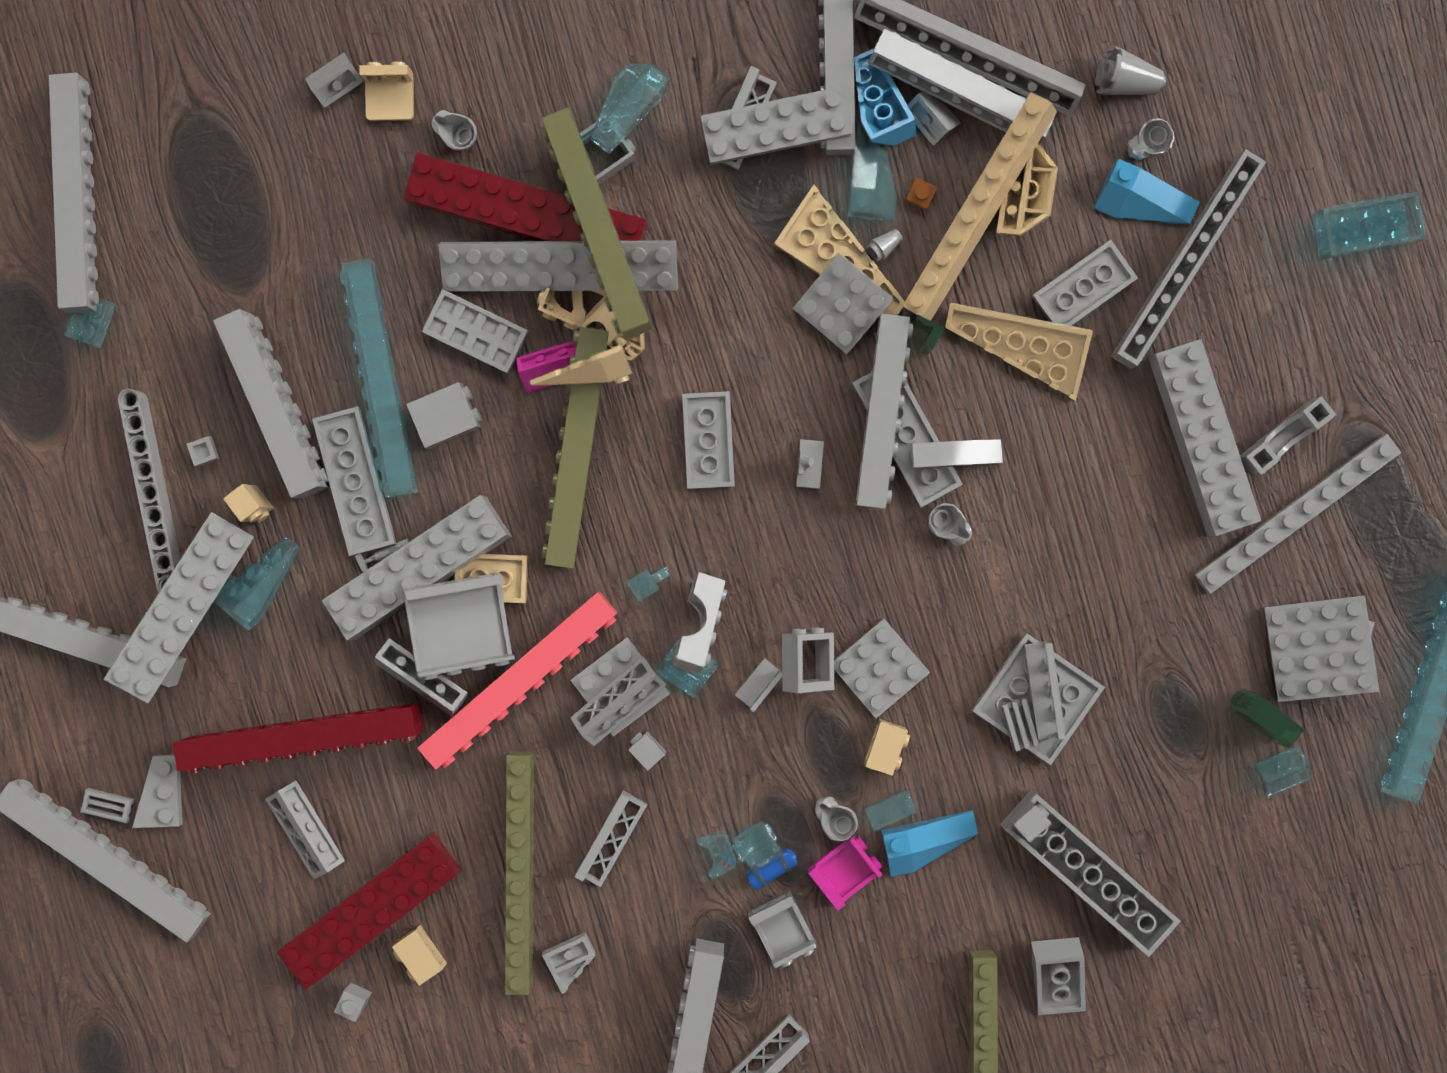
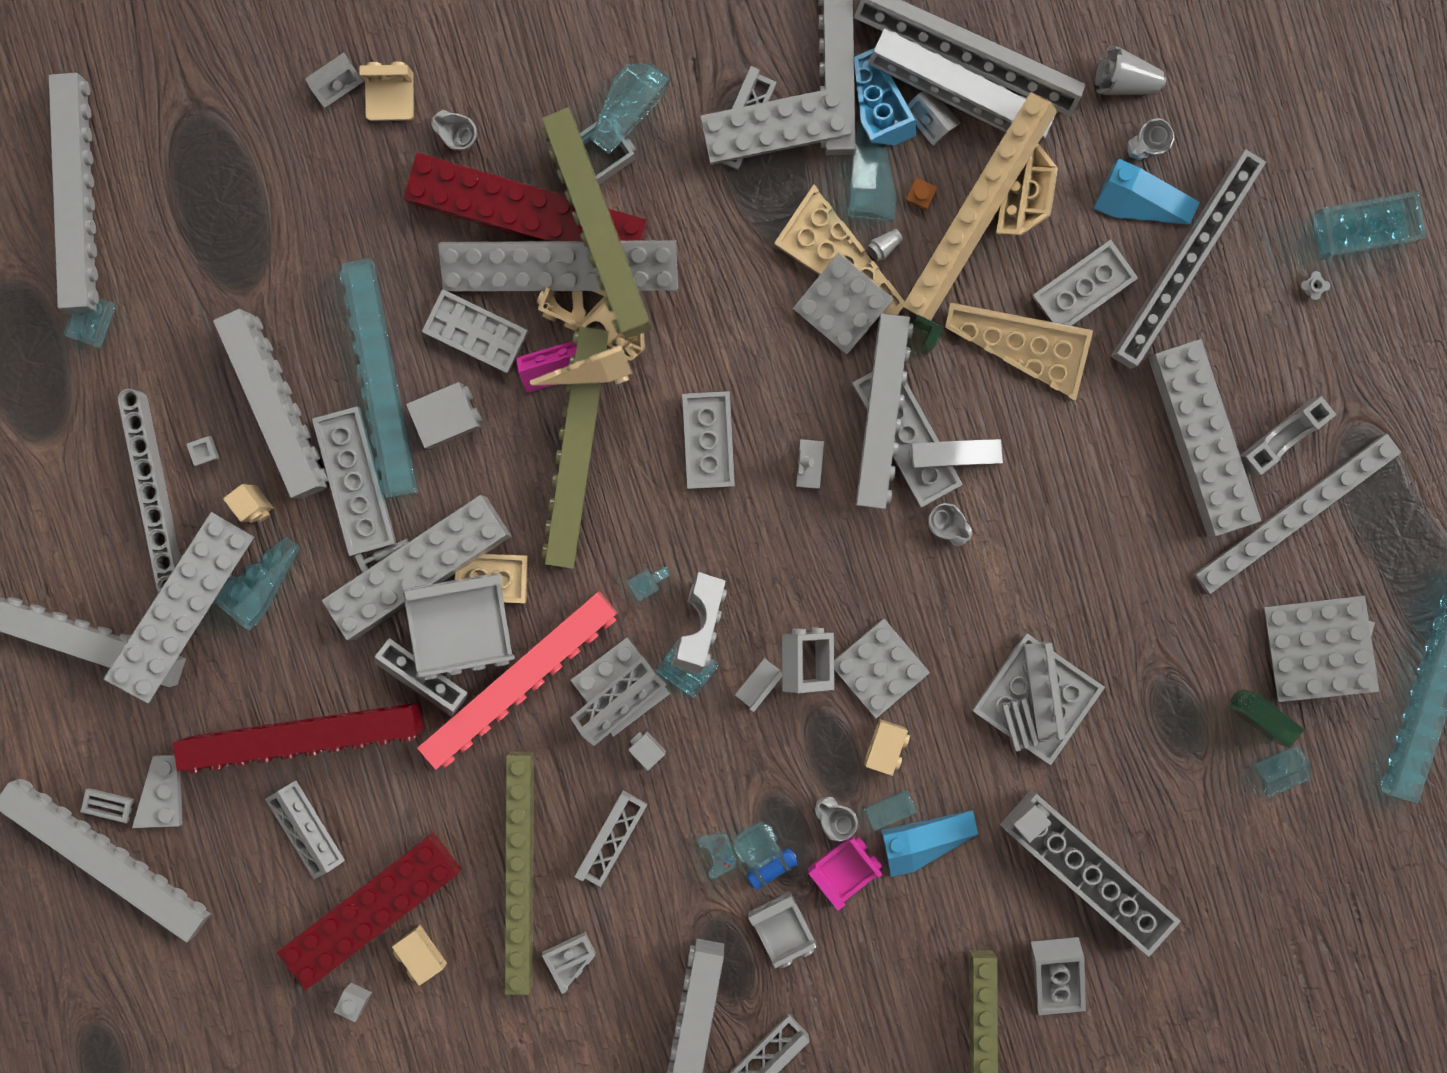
none -> light grey plate [1301,271,1330,300]

